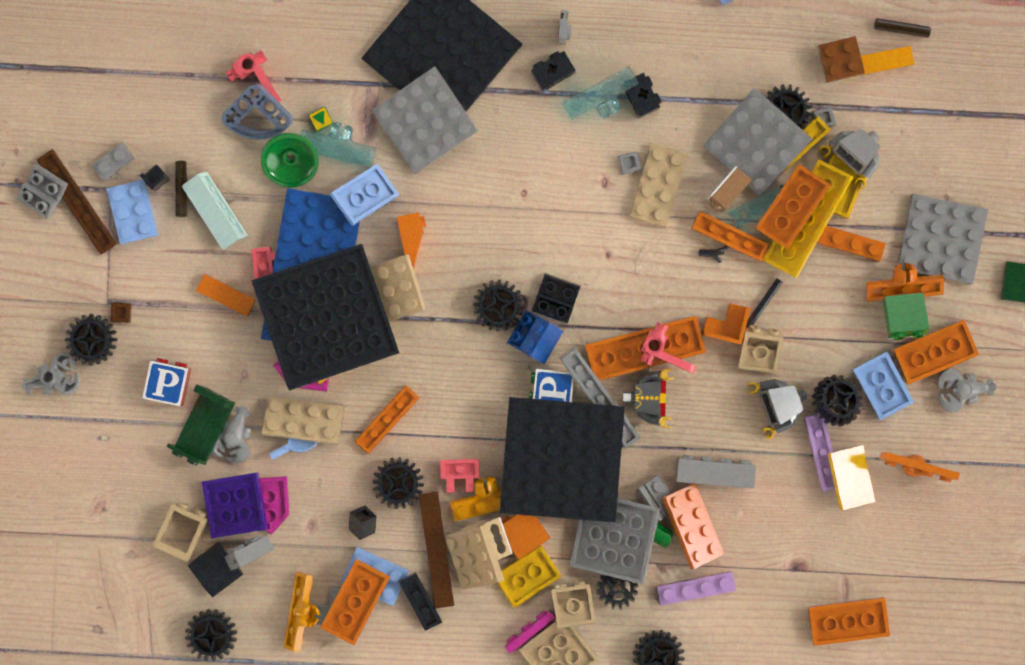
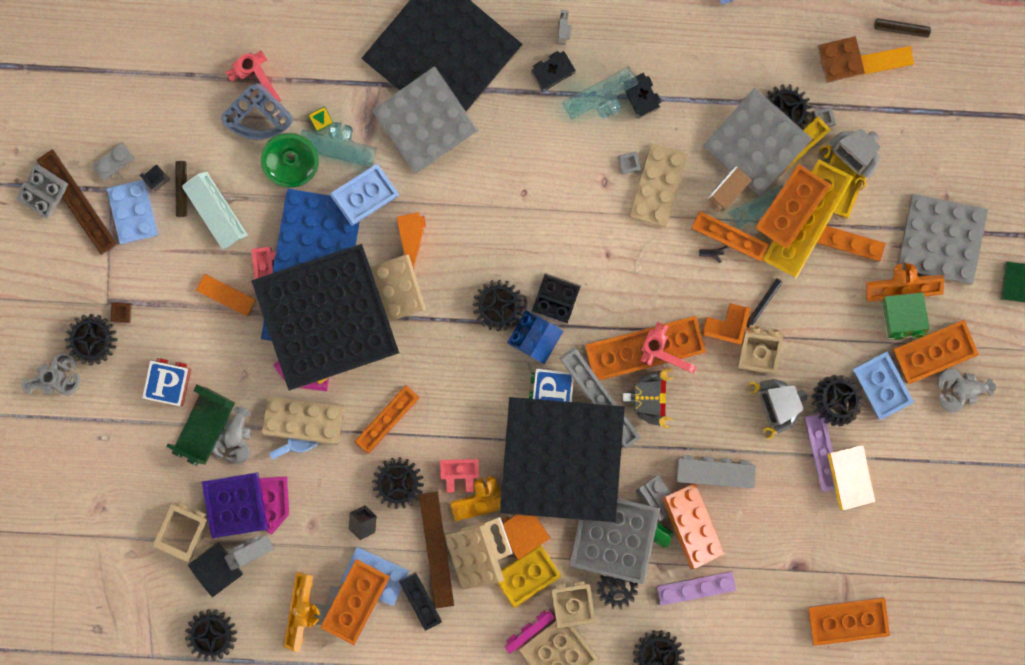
orange plate [879,452,960,483] -> none

